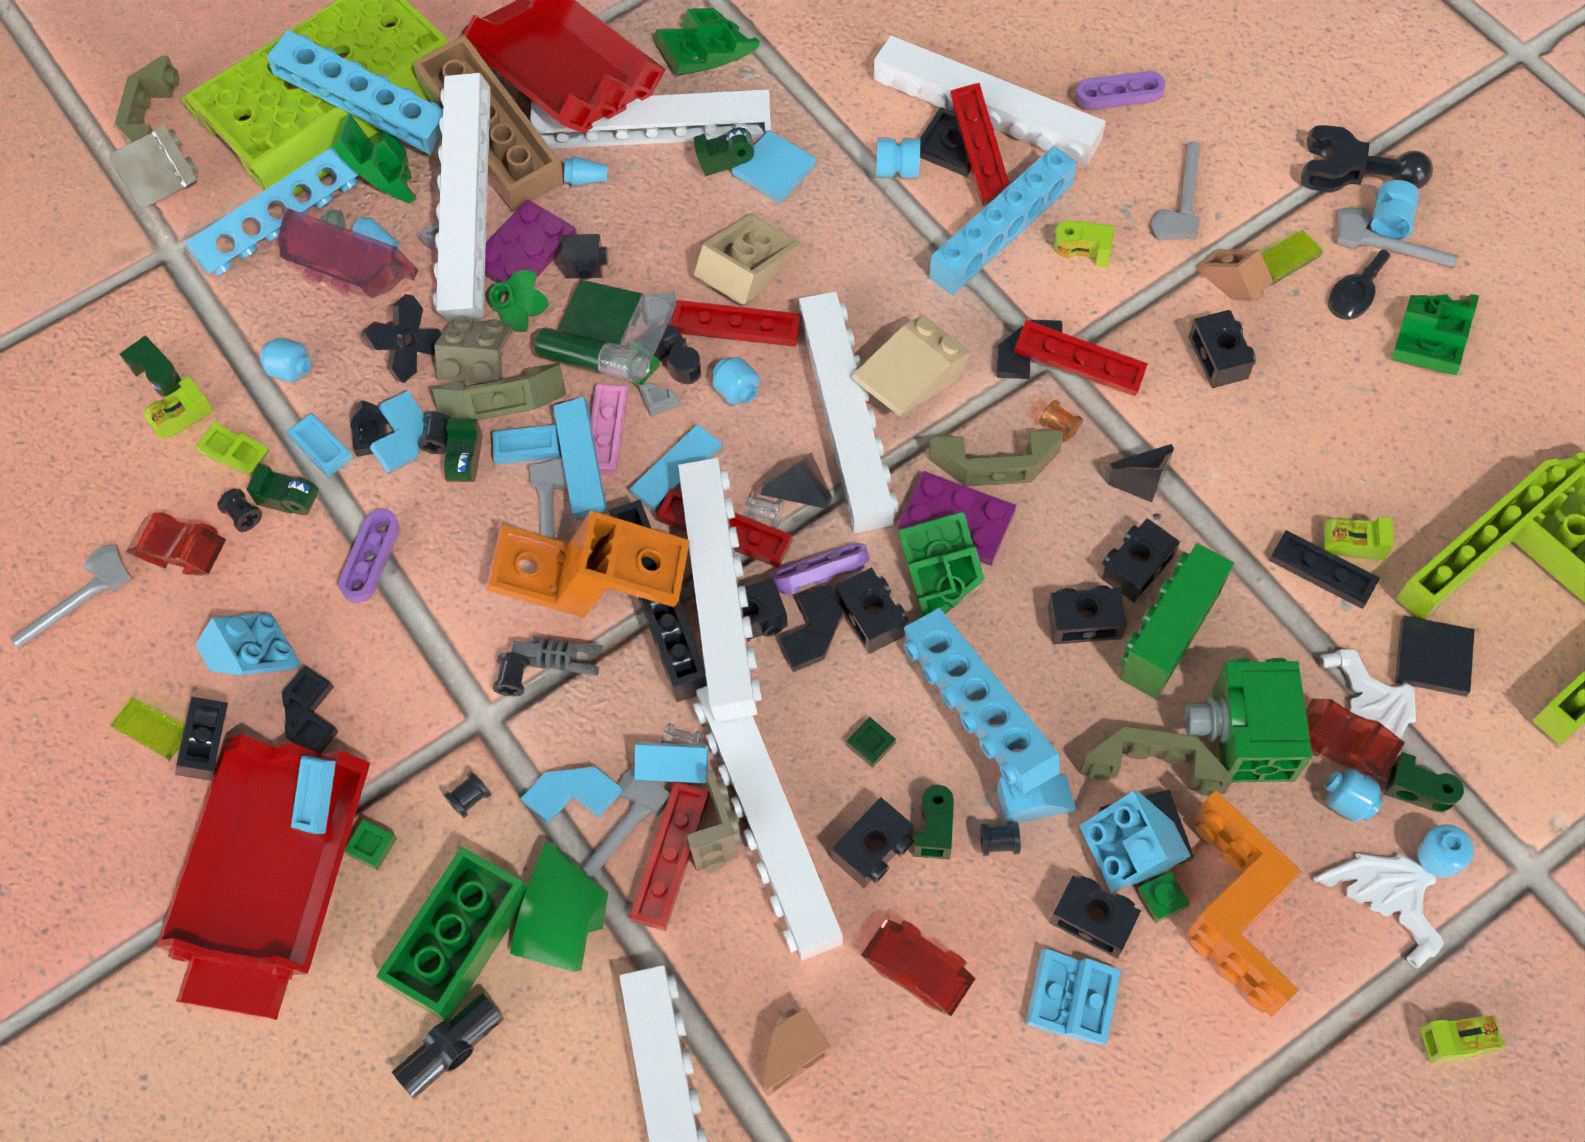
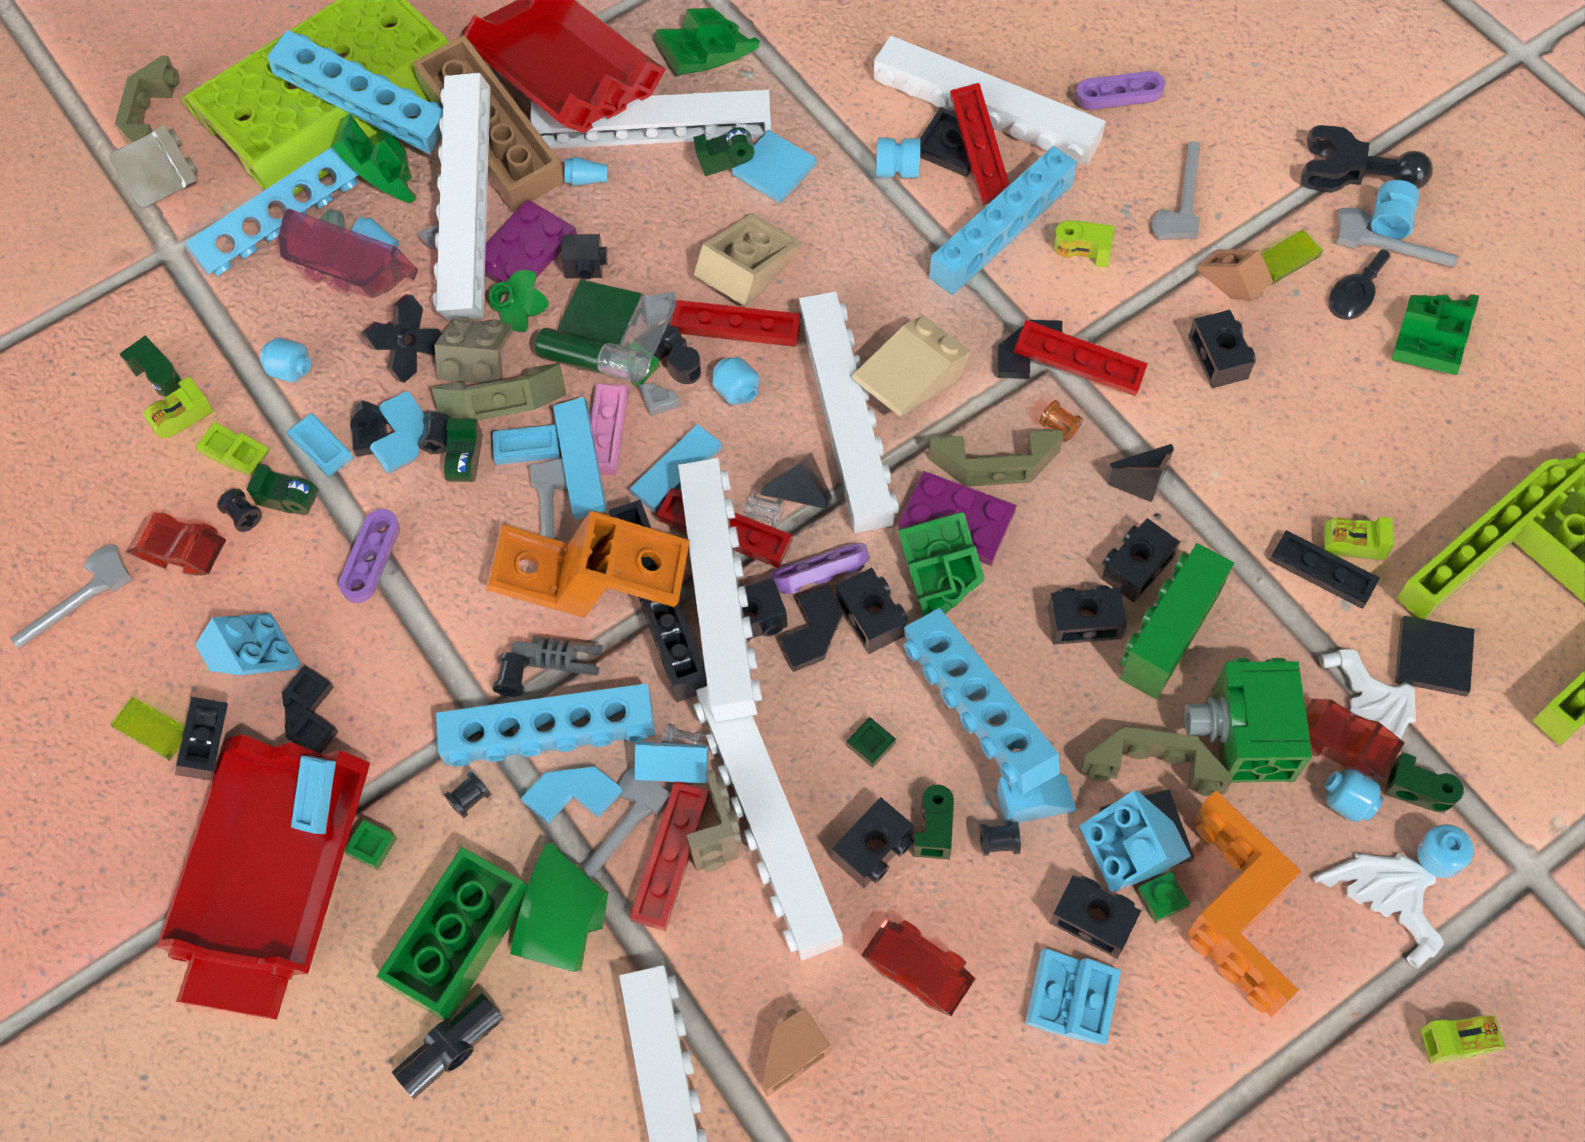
none -> medium azure brick [436,683,656,767]

